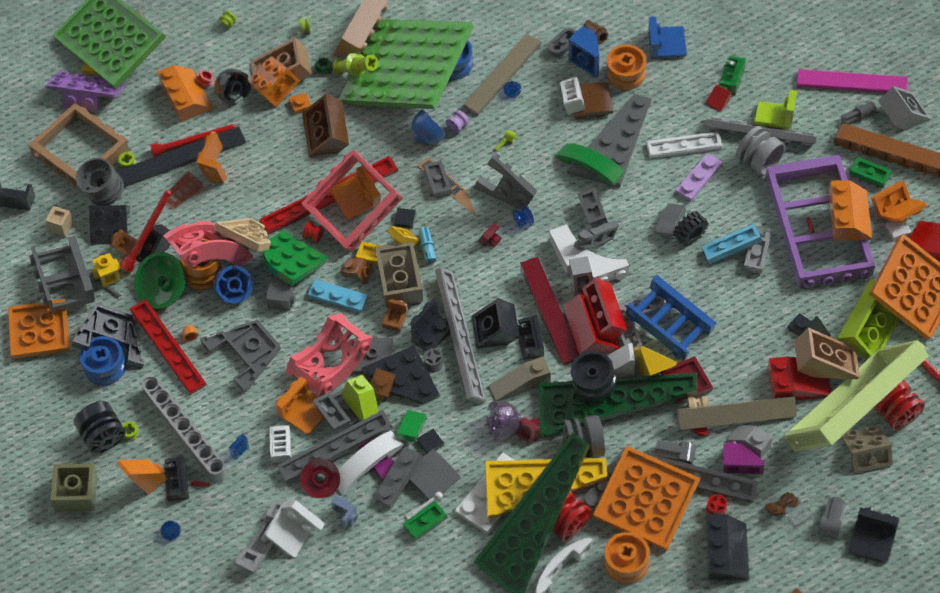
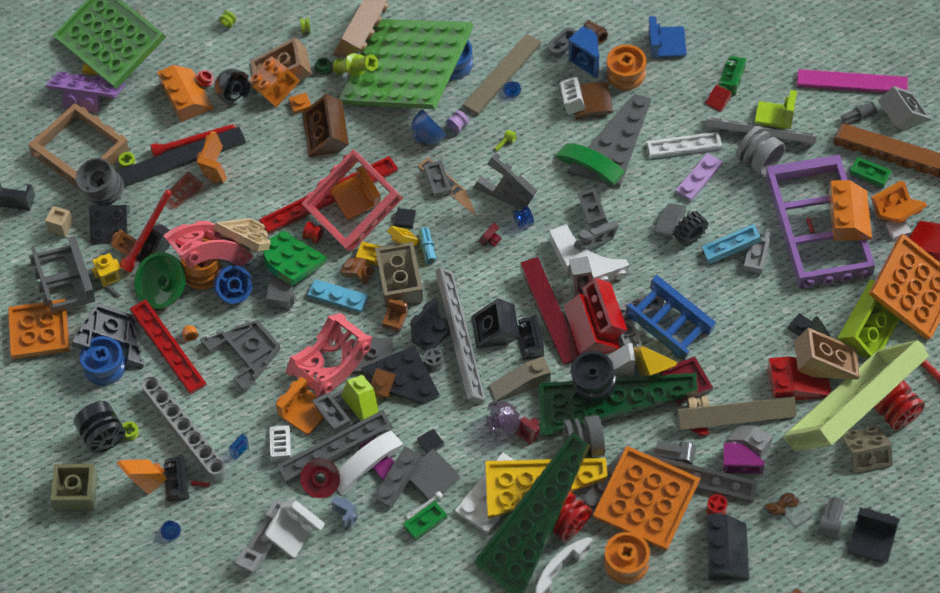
green tile [396,410,427,443] -> none

